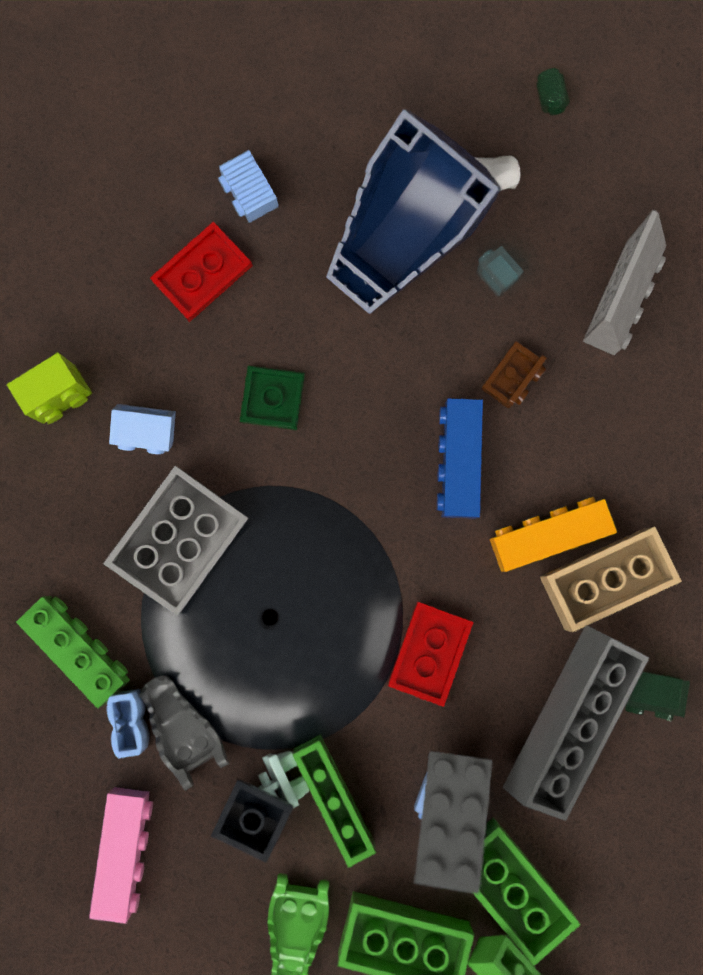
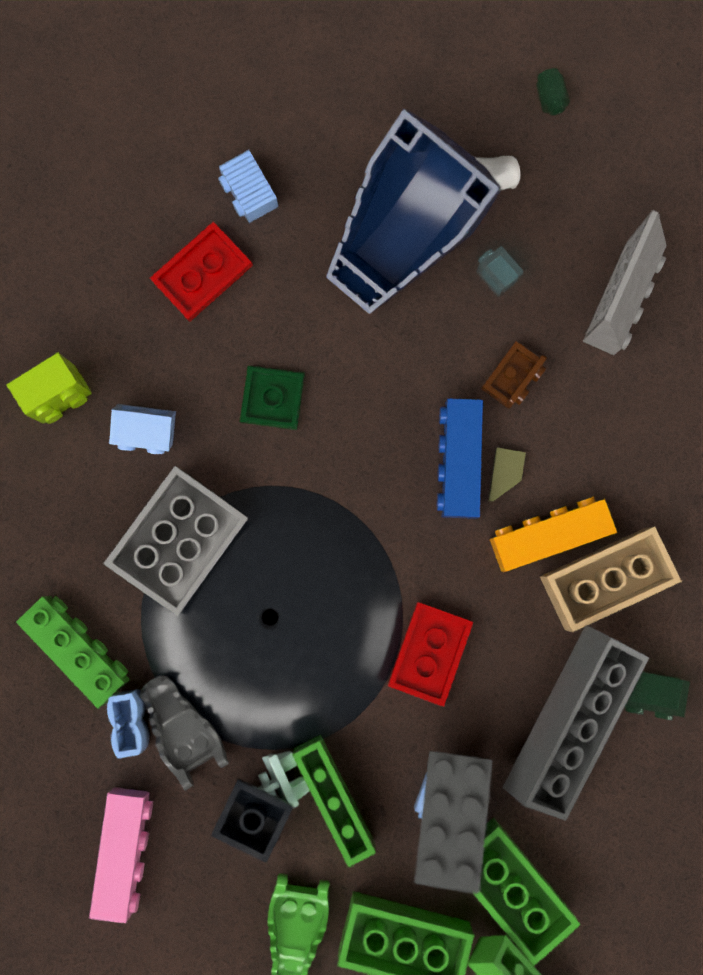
none -> olive tile [488,448,526,502]

